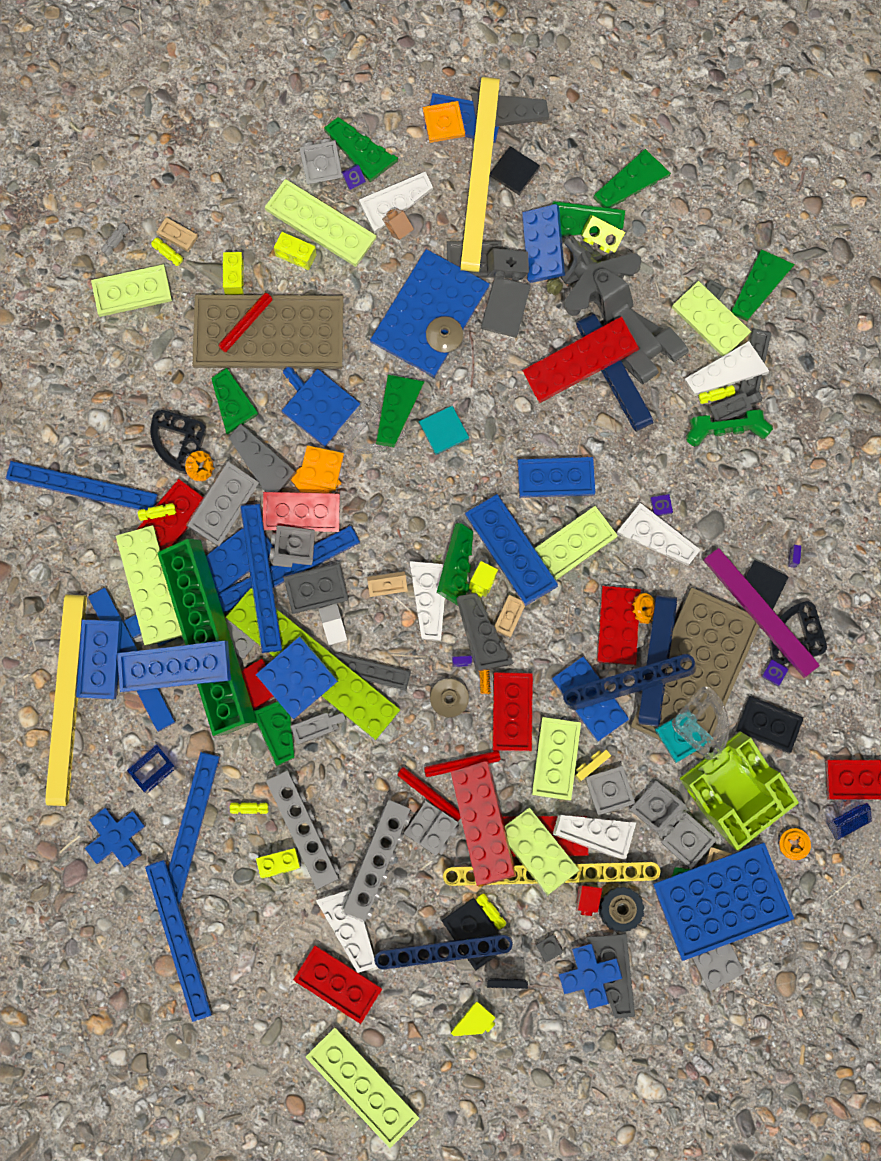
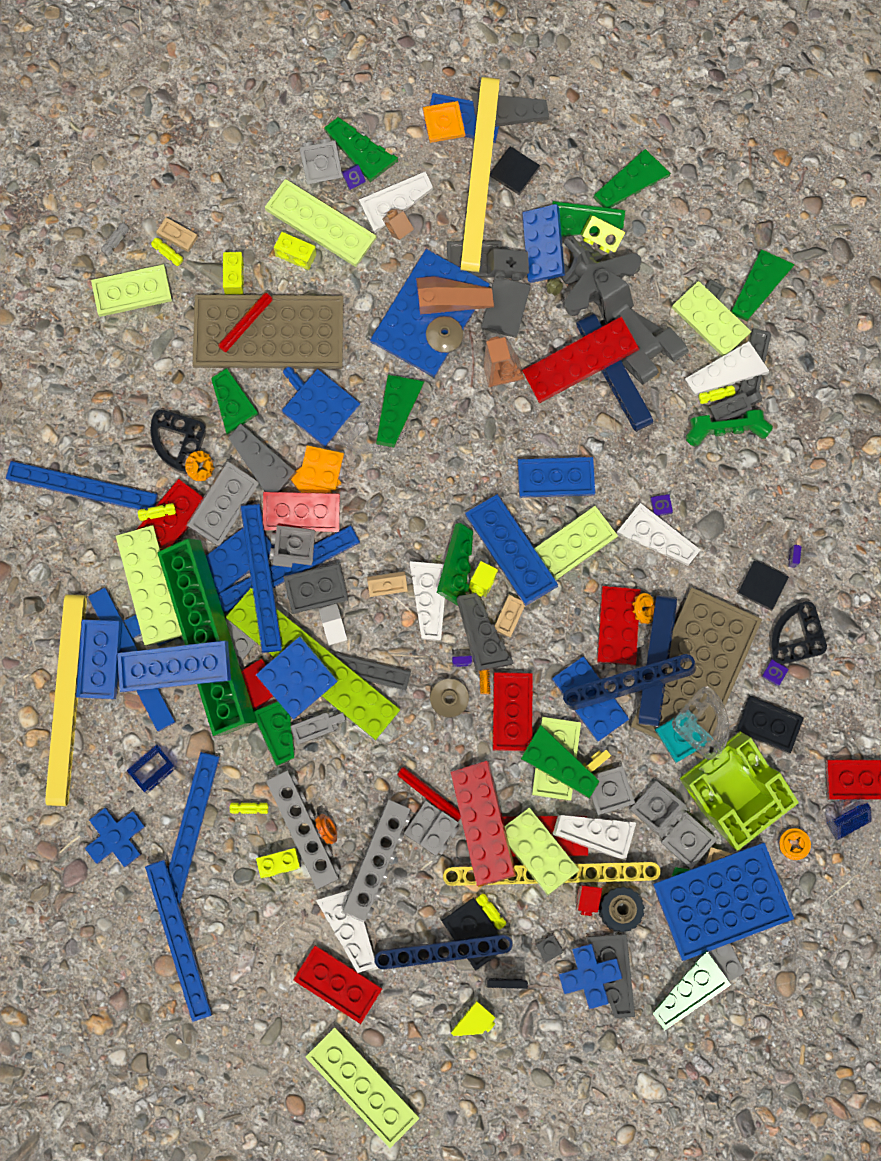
teal tile [419,405,469,455] -> none
red axle [424,751,501,777] -> none
magenta tile [703,548,820,678] -> none
none -> orange gear [315,814,337,844]
none -> nougat wedge [416,276,494,315]
none -> nougat wedge [483,336,525,387]
none -> green wing [521,725,600,799]
none -> wing [653,950,731,1030]

